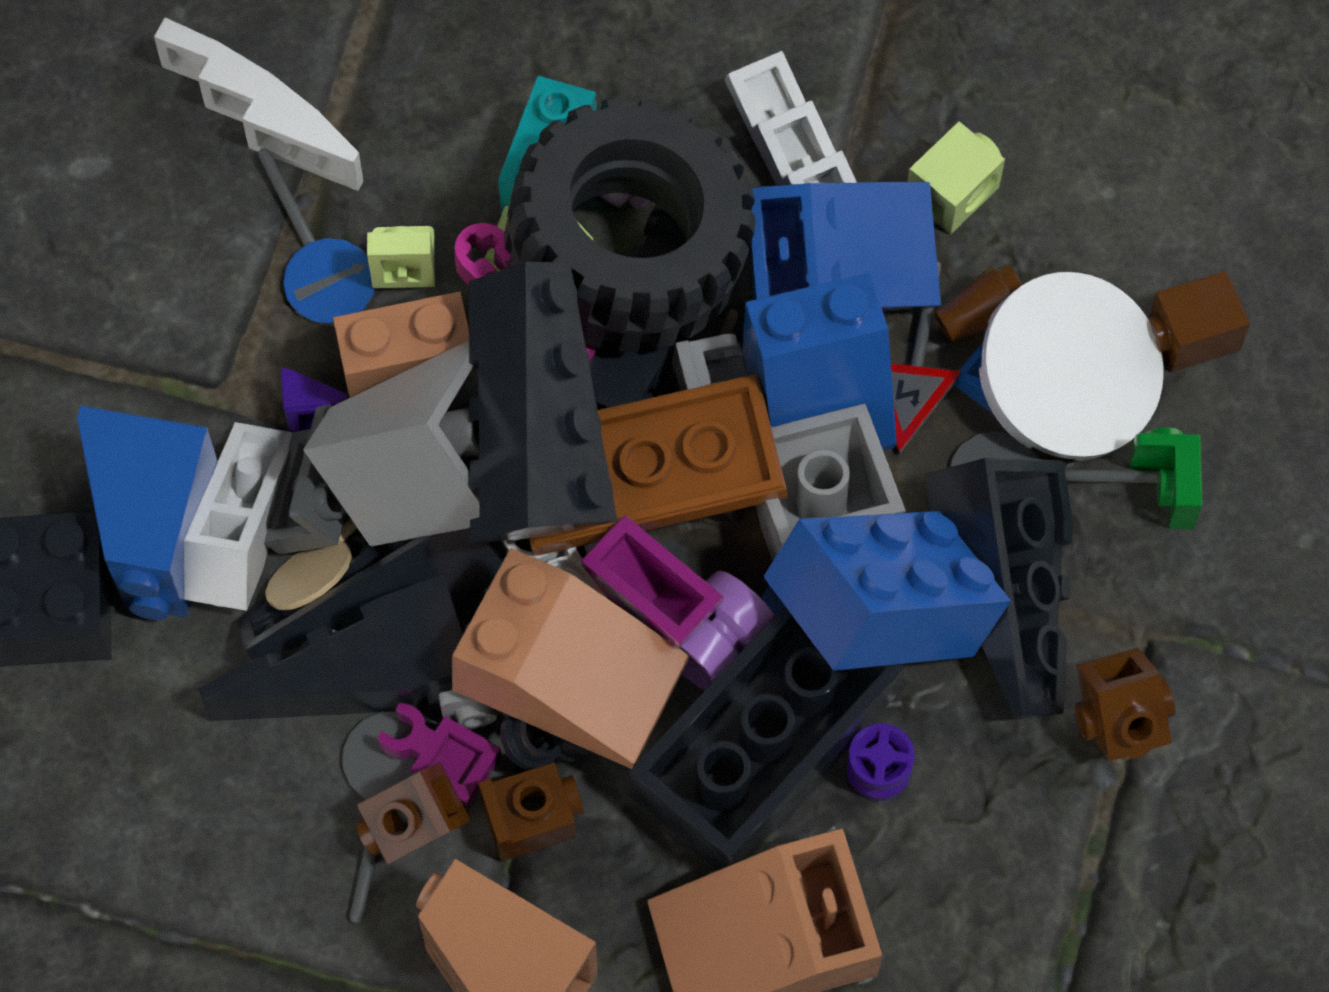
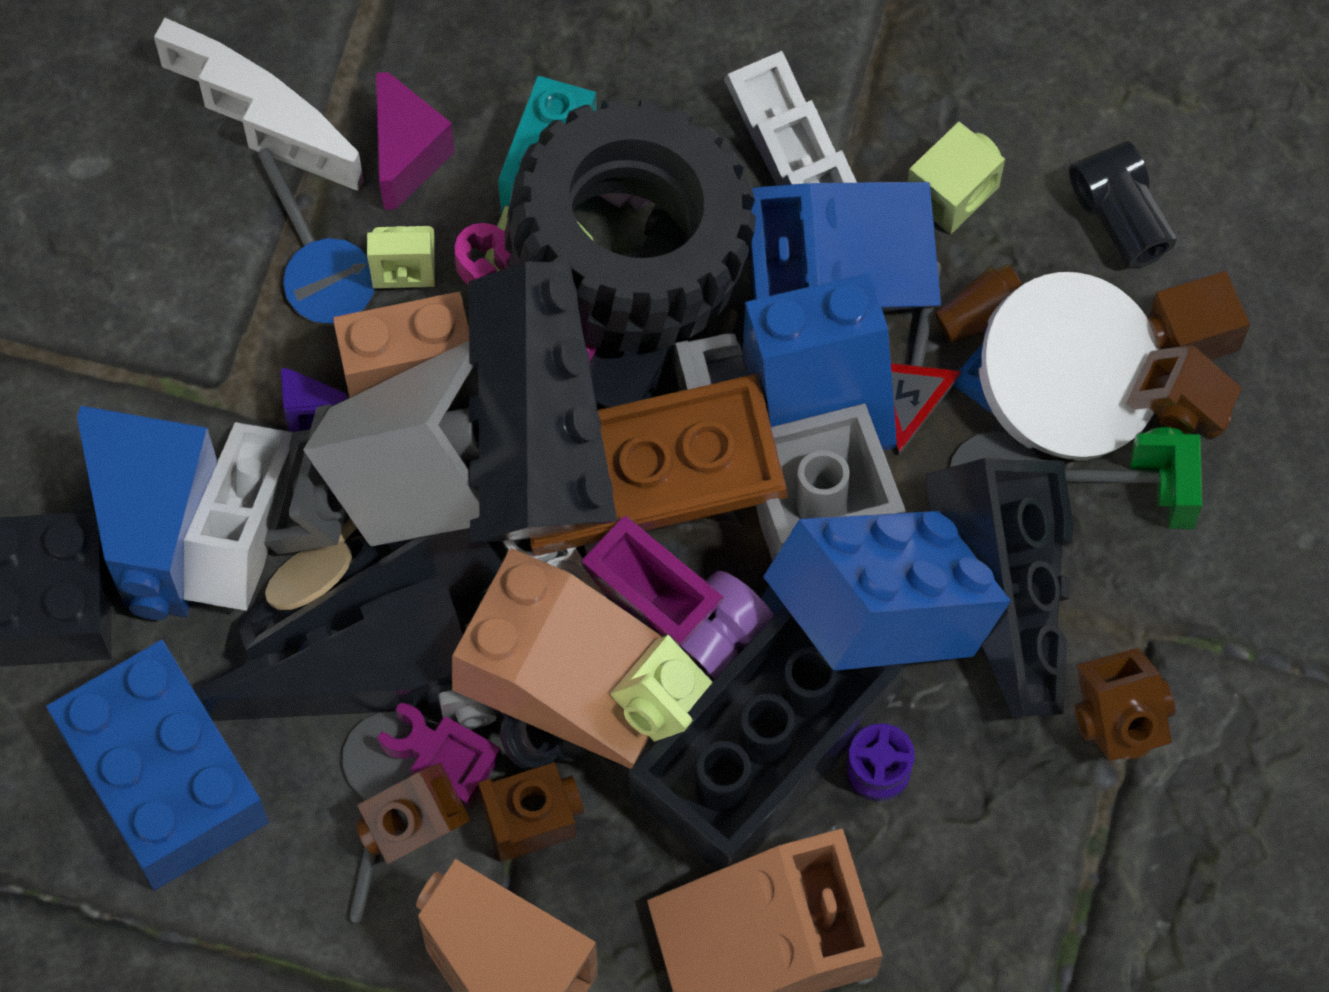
none -> blue brick [46,640,269,891]
none -> magenta slope [376,72,455,210]
none -> yellowish green bracket [610,635,712,742]
none -> black piece [1069,141,1177,268]
none -> reddish brown brick [1126,345,1242,440]

